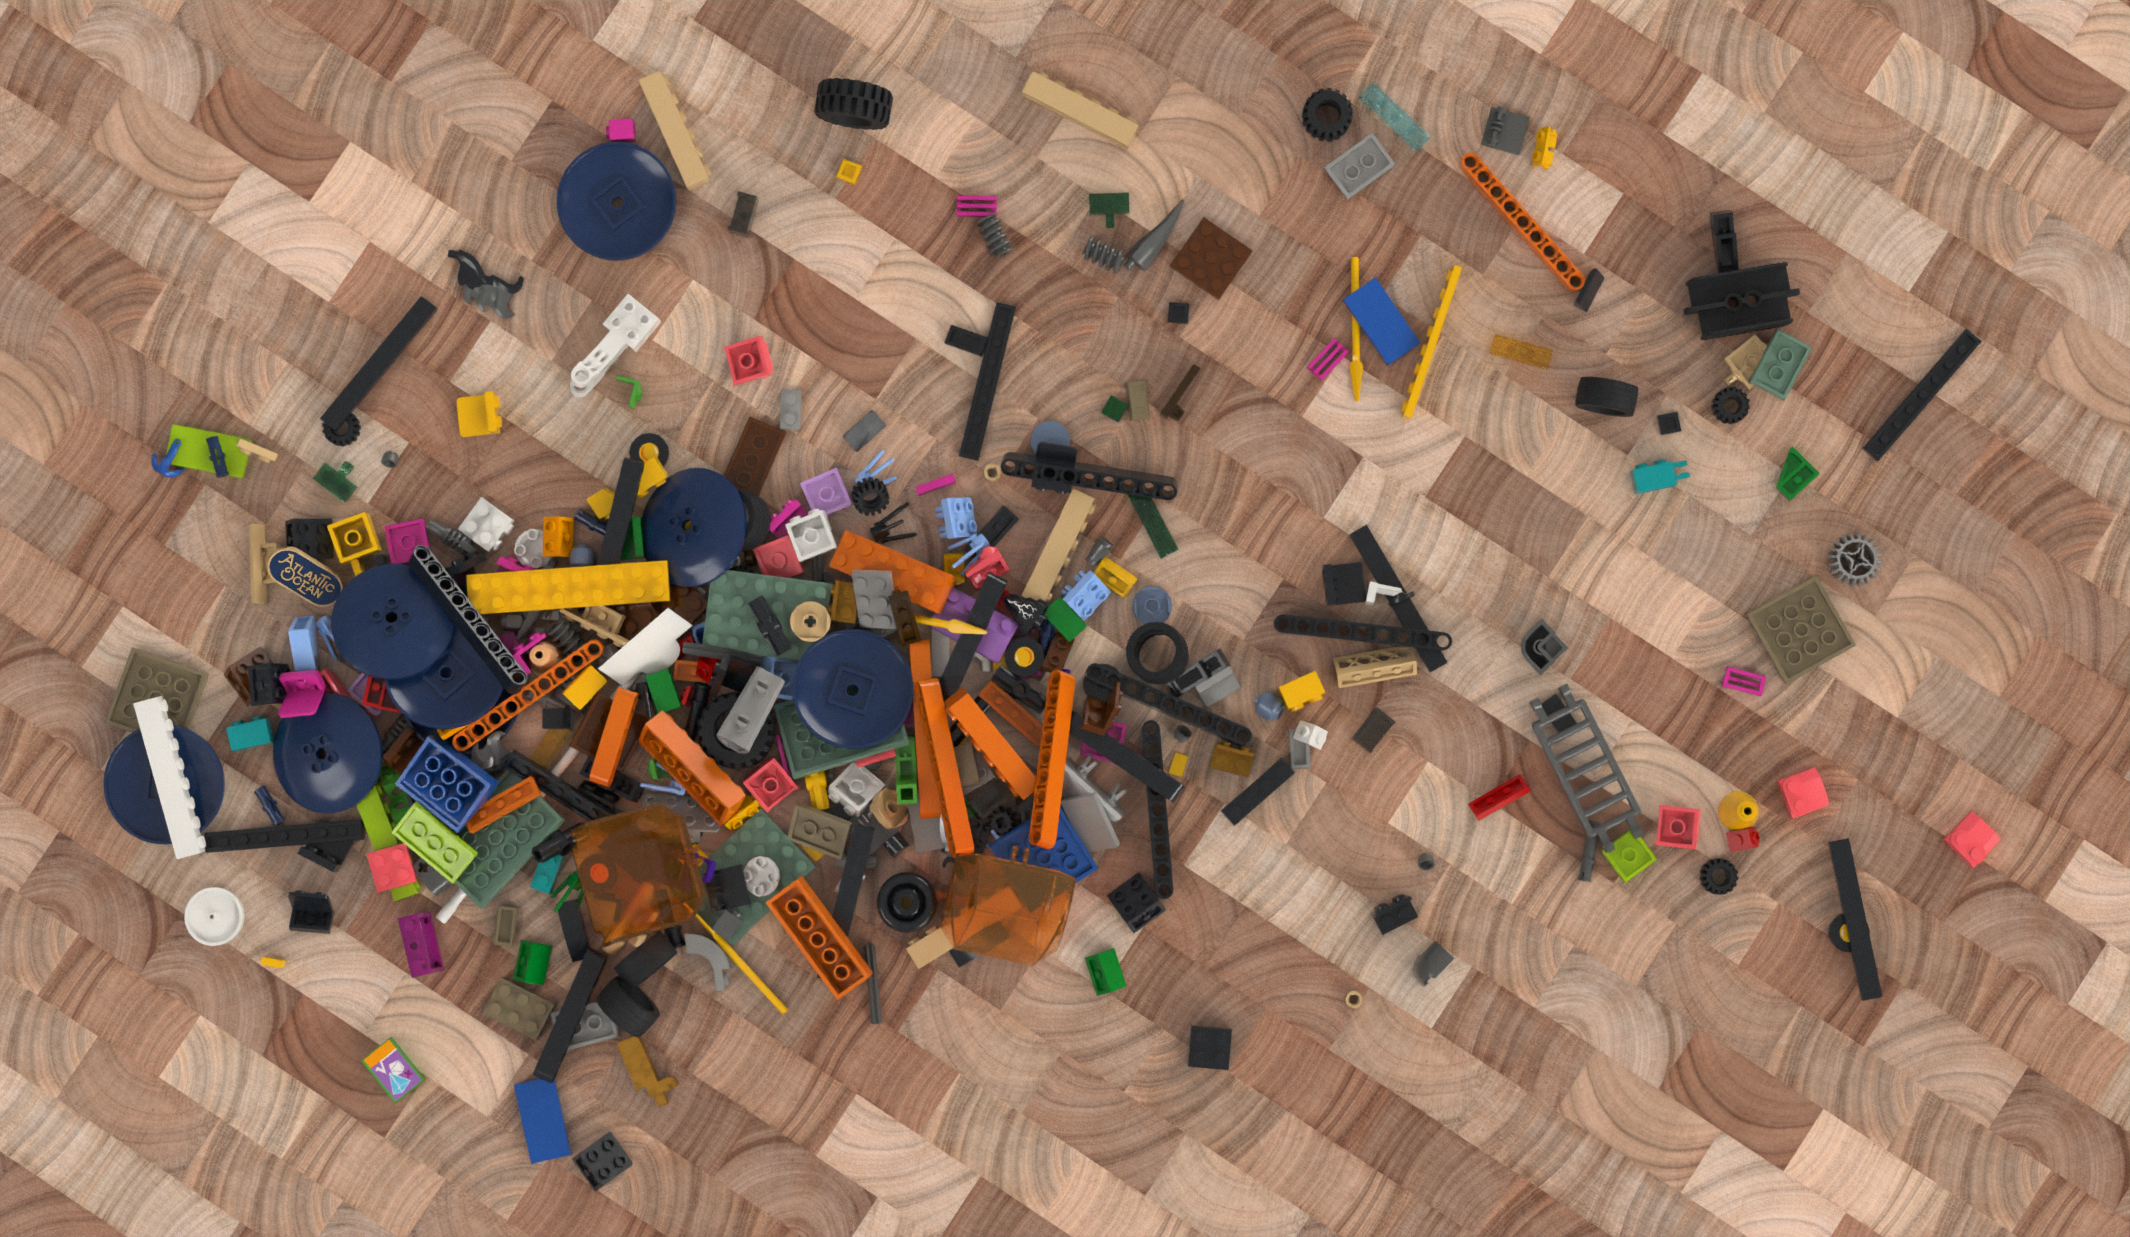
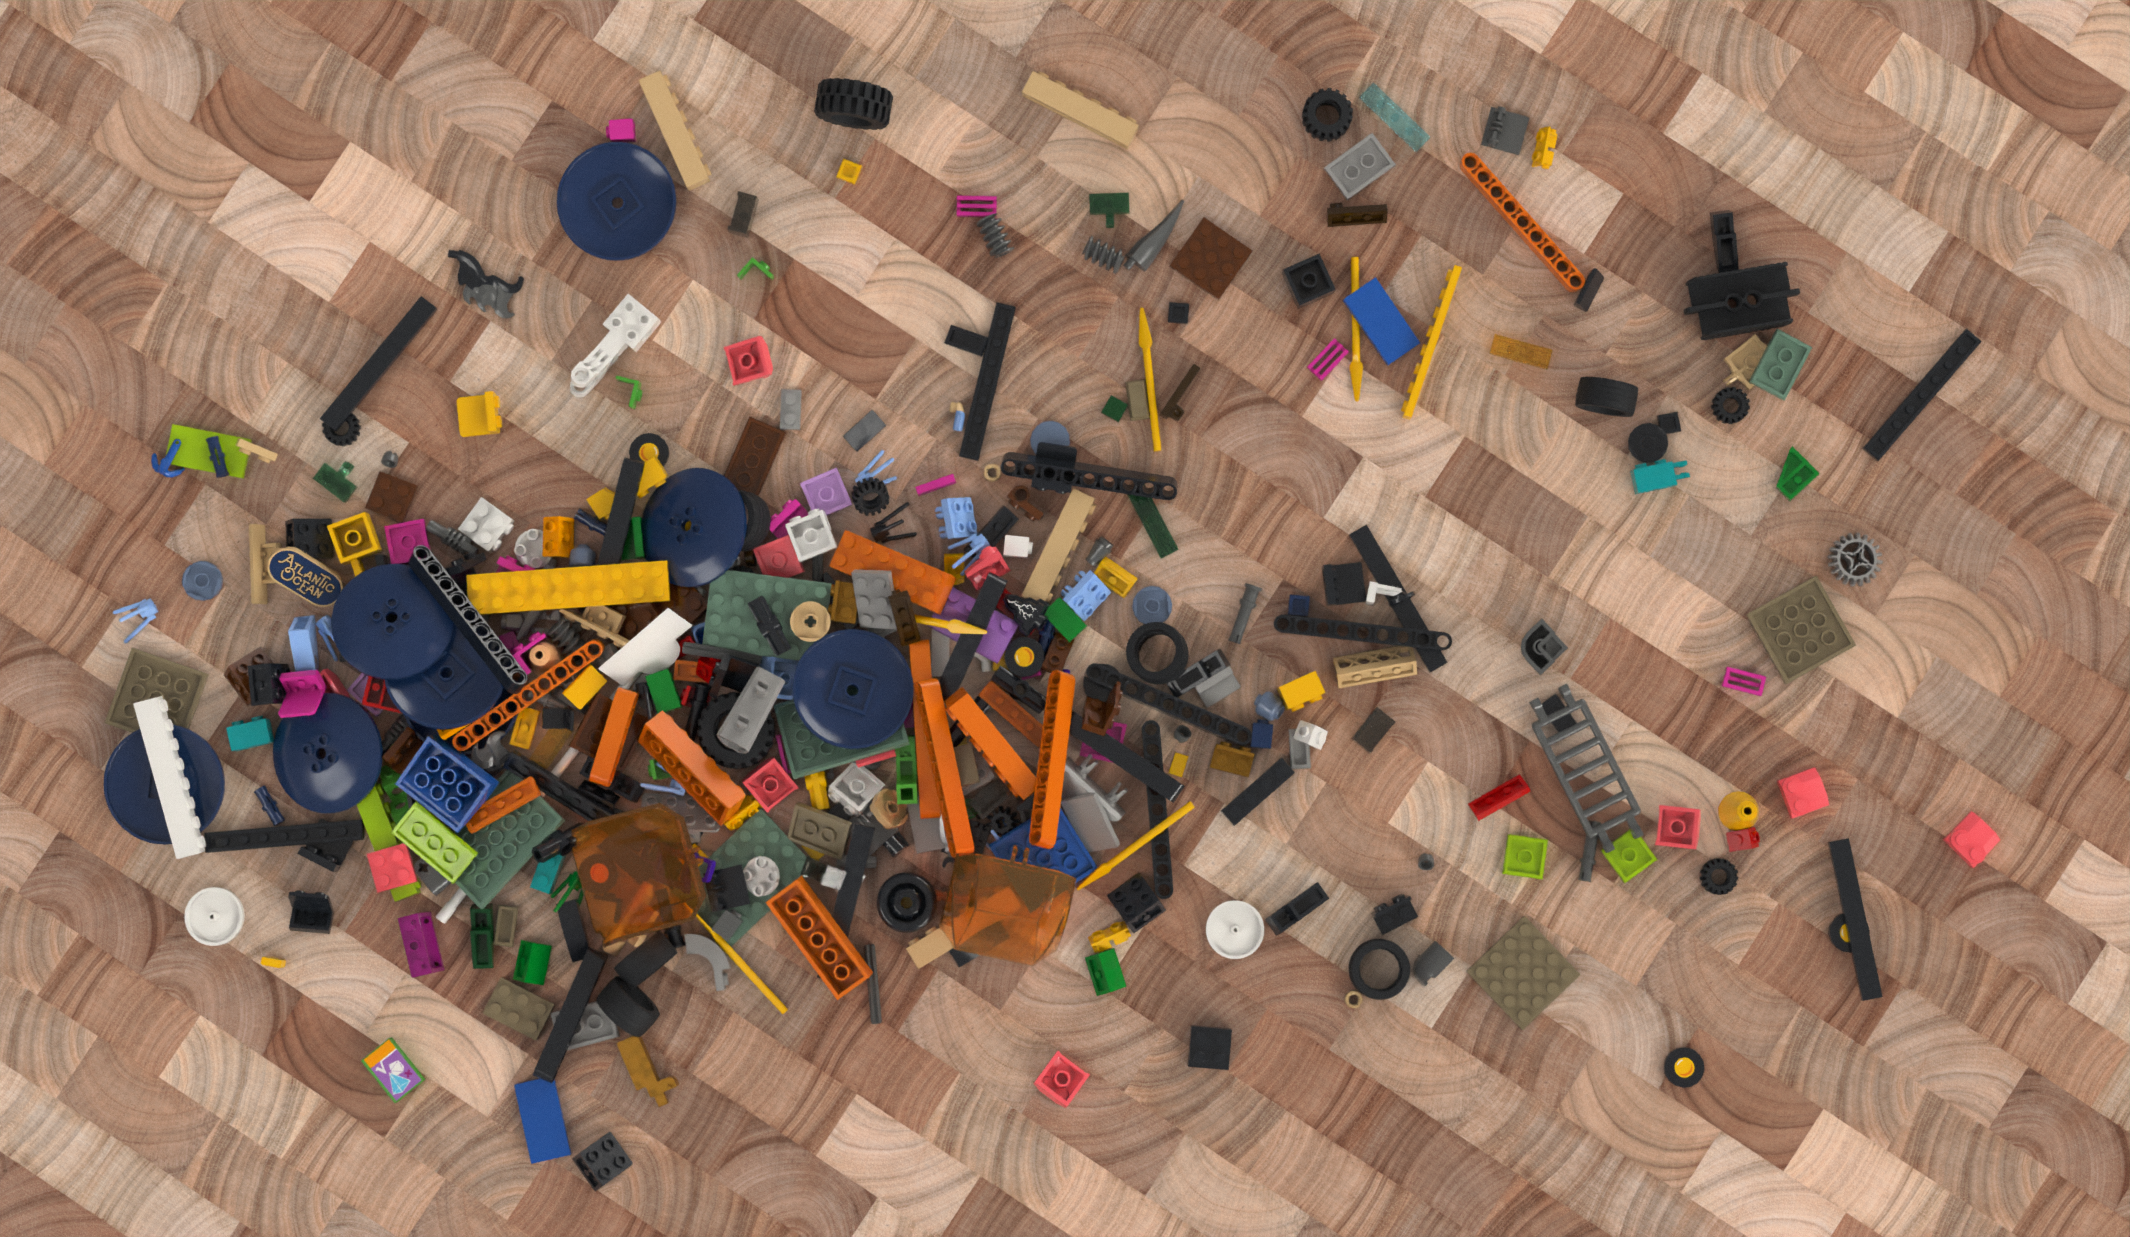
none -> light blue plant [113,598,158,643]
none -> sand blue tile [182,561,223,601]
none -> reddish brown plate [365,471,418,523]
none -> dark green slope [470,903,494,969]
none -> yellow plate [509,708,541,750]
none -> bright green bracket [737,257,774,280]
none -> clear smoke panel [801,856,847,890]
none -> medium blue arm [949,402,965,431]
none -> white brick [1003,535,1033,559]
none -> reddish brown plate [1007,485,1044,522]
none -> coral slope [1033,1051,1090,1108]
none -> yellow piece [1076,801,1195,890]
none -> yellow hinge [1088,921,1131,953]
none -> yellow piece [1139,308,1162,452]
none -> white piece [1206,900,1264,959]
none -> dark grey pin [1229,583,1262,644]
none -> dark blue brick [1250,719,1273,749]
none -> black slope [1265,882,1329,936]
none -> black brick [1282,253,1336,309]
none -> dark blue plate [1288,595,1310,617]
none -> dark brown hinge [1327,203,1388,227]
none -> black tyre [1349,939,1410,1000]
none -> dark tan plate [1466,916,1581,1030]
none -> lime tile [1502,834,1548,880]
none -> black tile [1628,423,1668,463]
none -> black tile [1664,1047,1705,1088]

